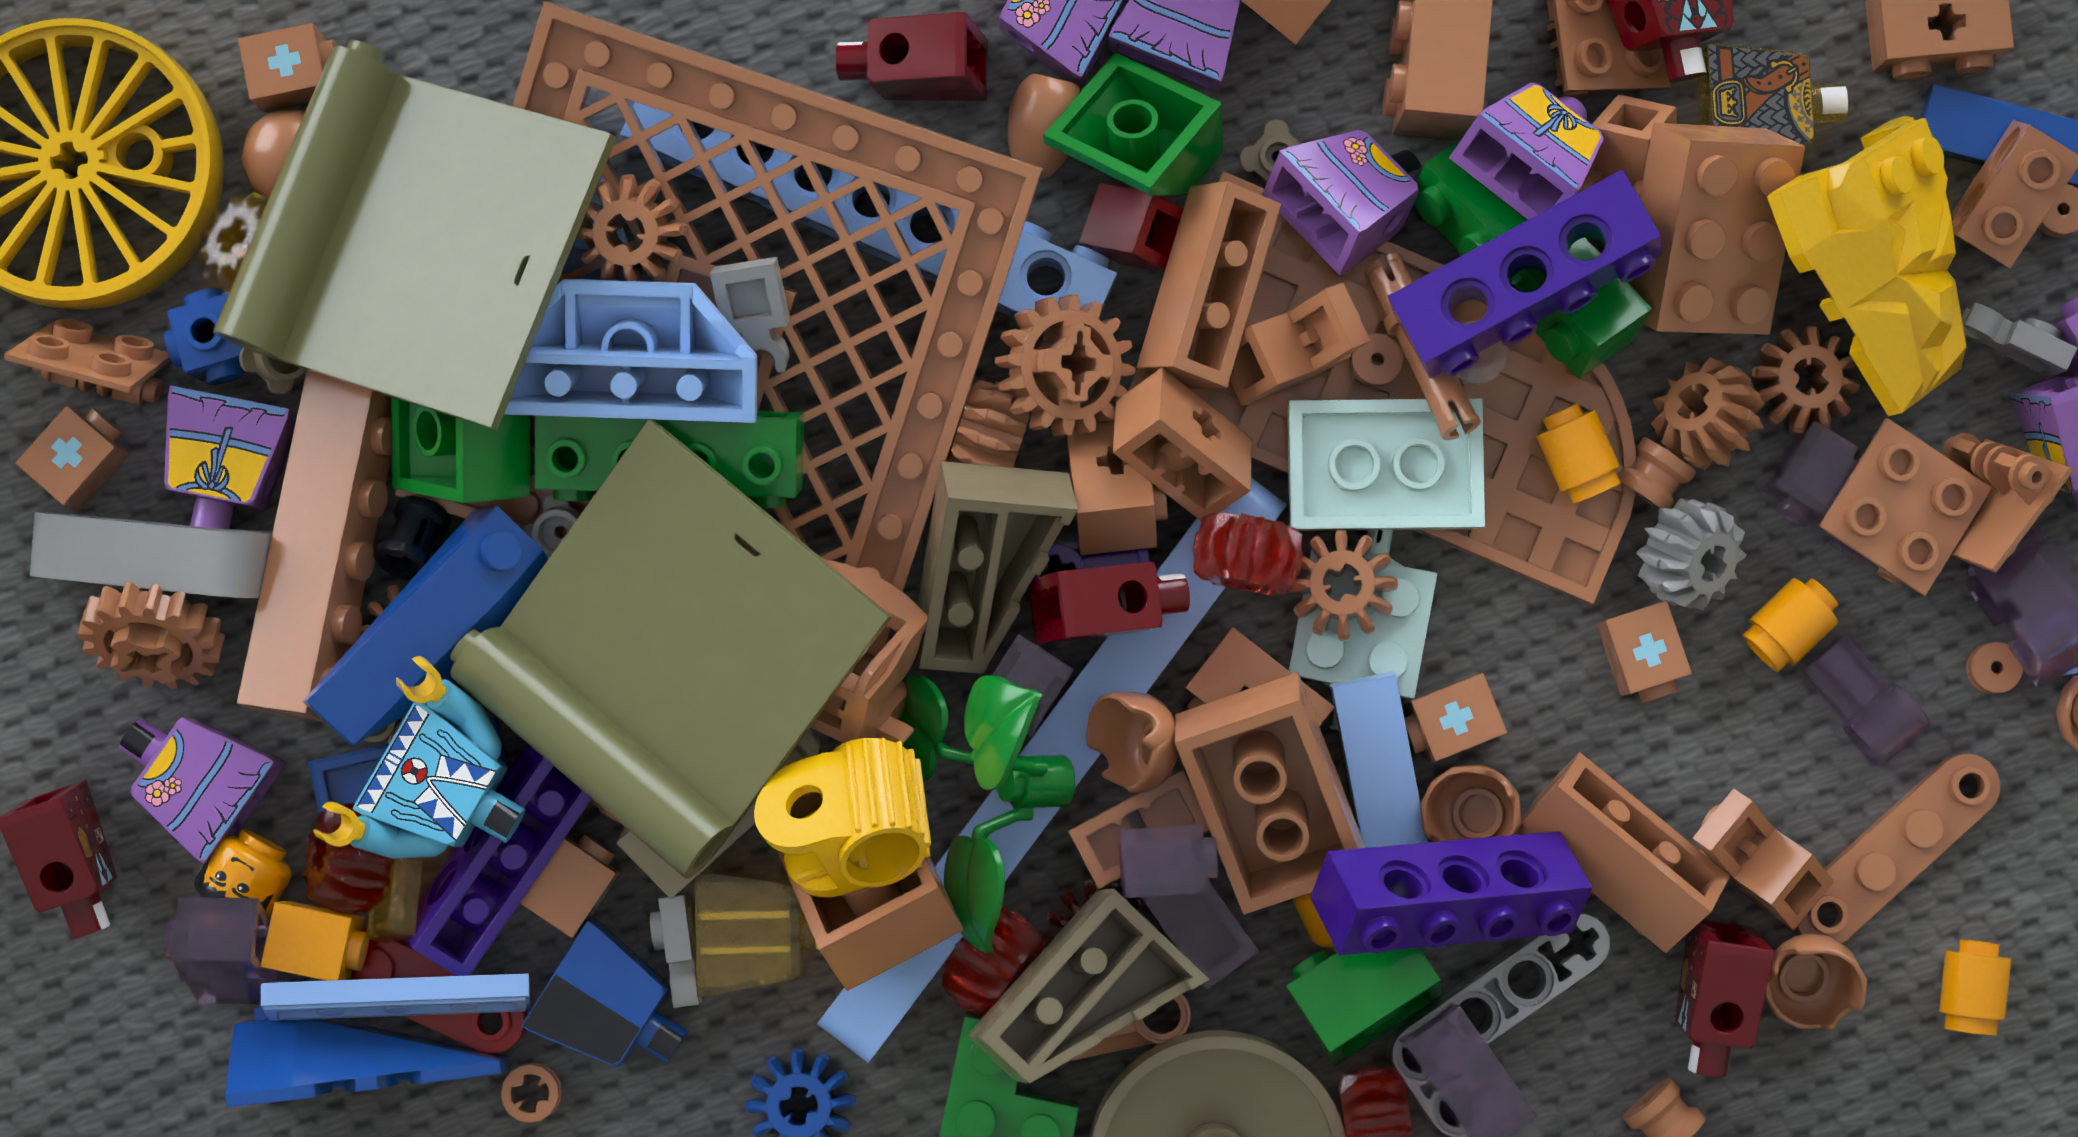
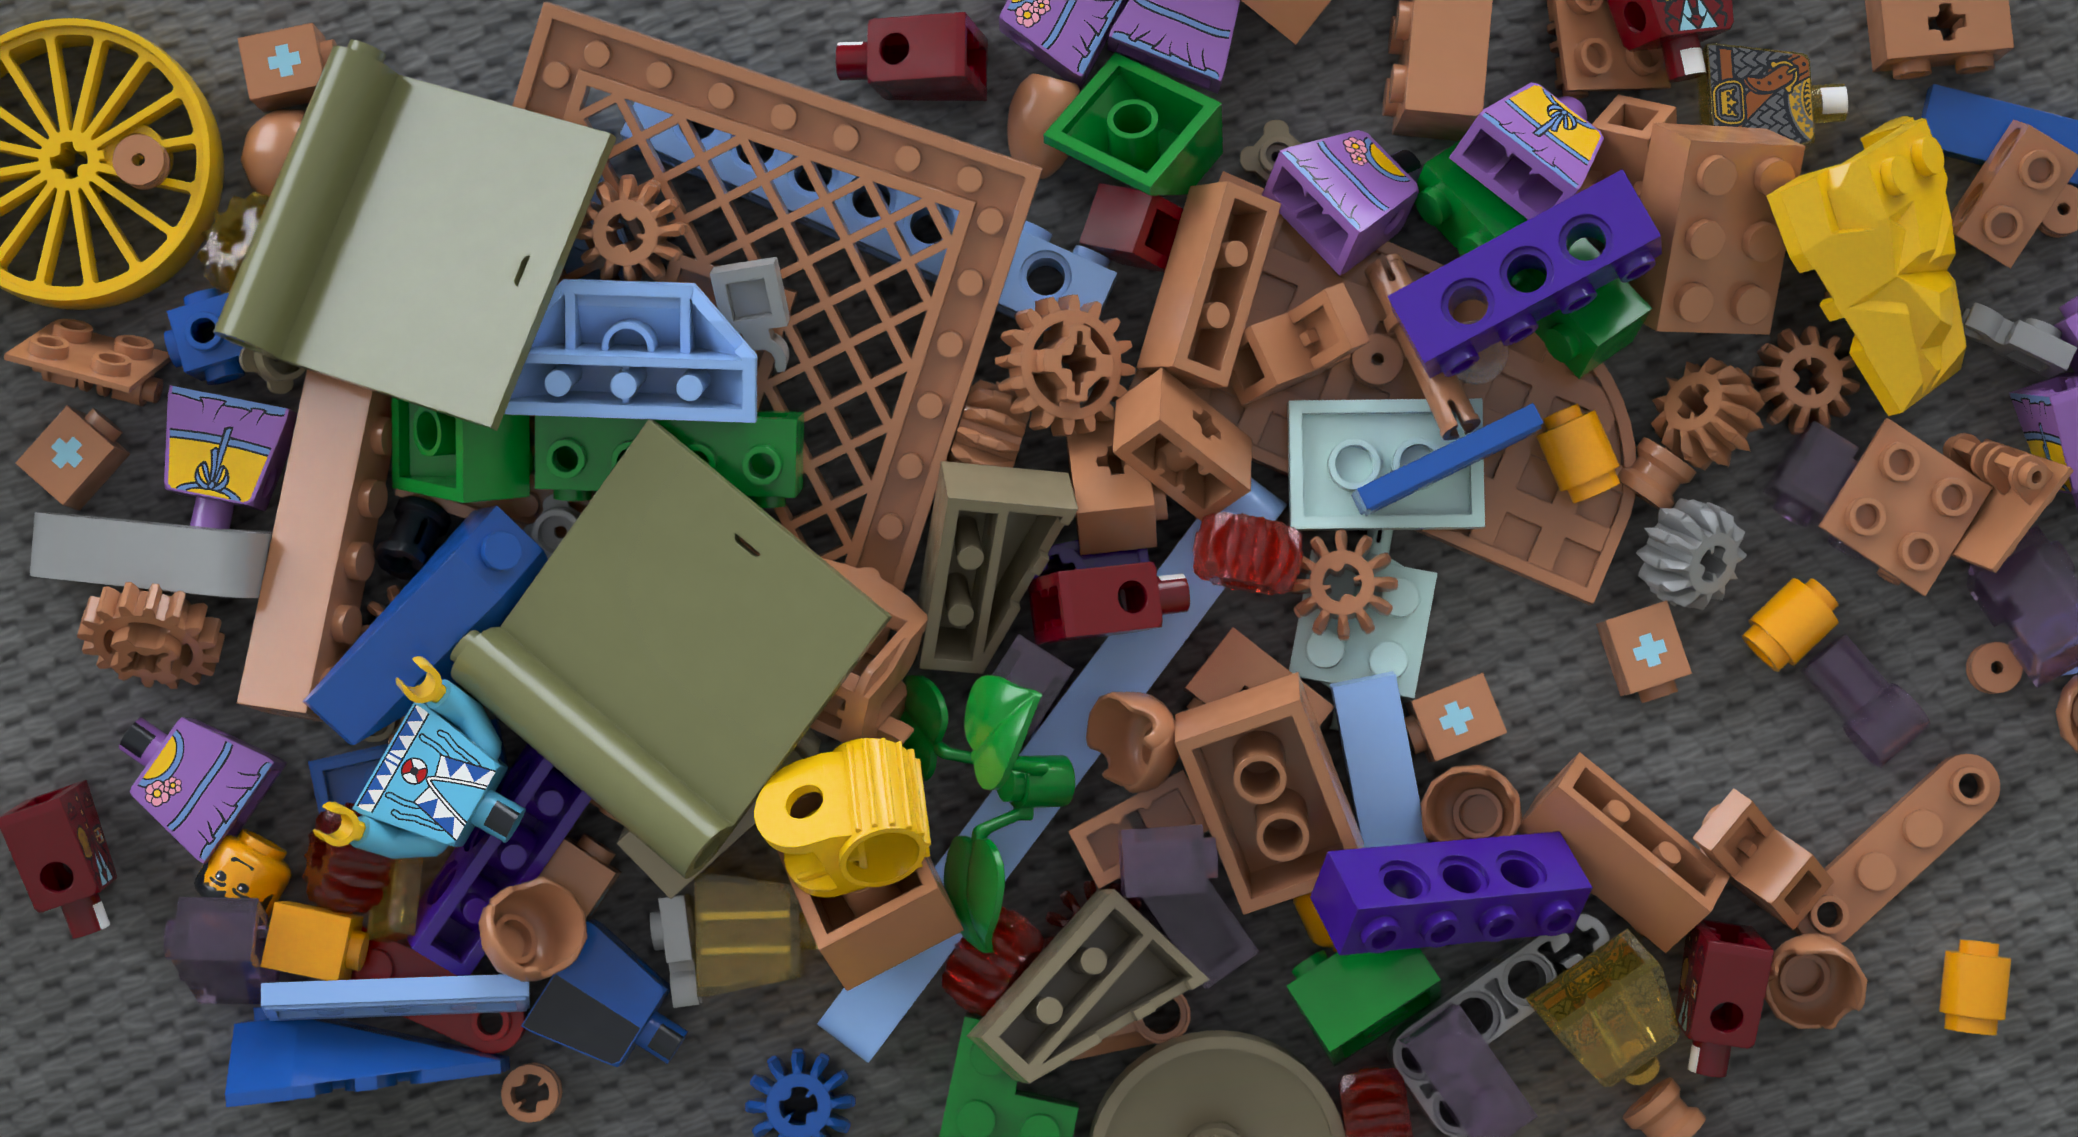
none -> nougat piece [113,134,170,190]
none -> nougat hair [478,877,588,982]
none -> blue tile [1351,403,1543,516]
none -> clear yellow torso [1526,928,1680,1087]

